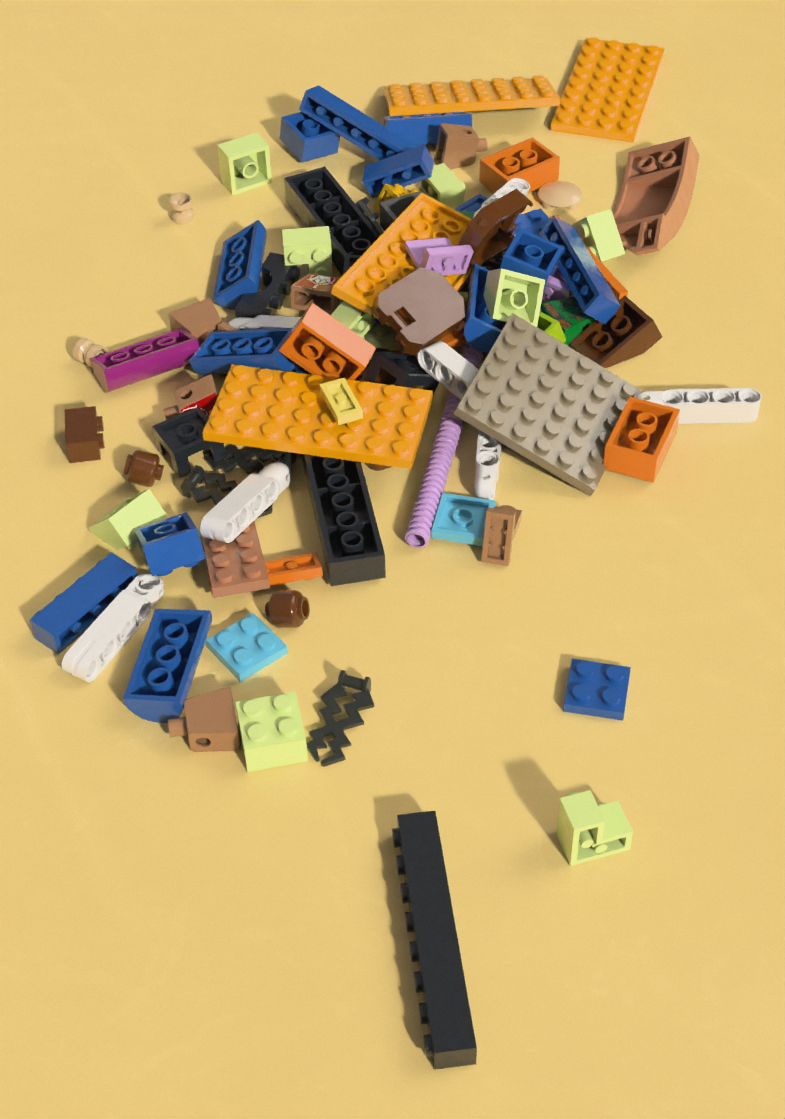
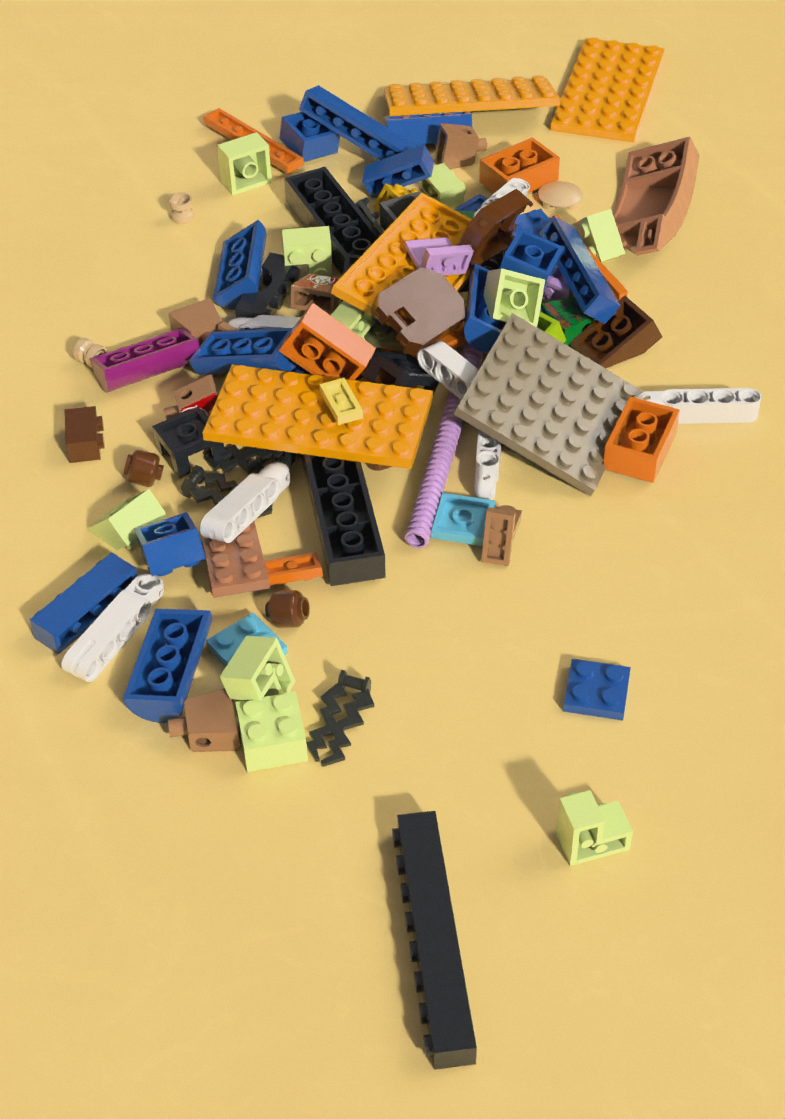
none -> orange plate [203,108,304,174]
none -> yellowish green brick [220,636,296,702]

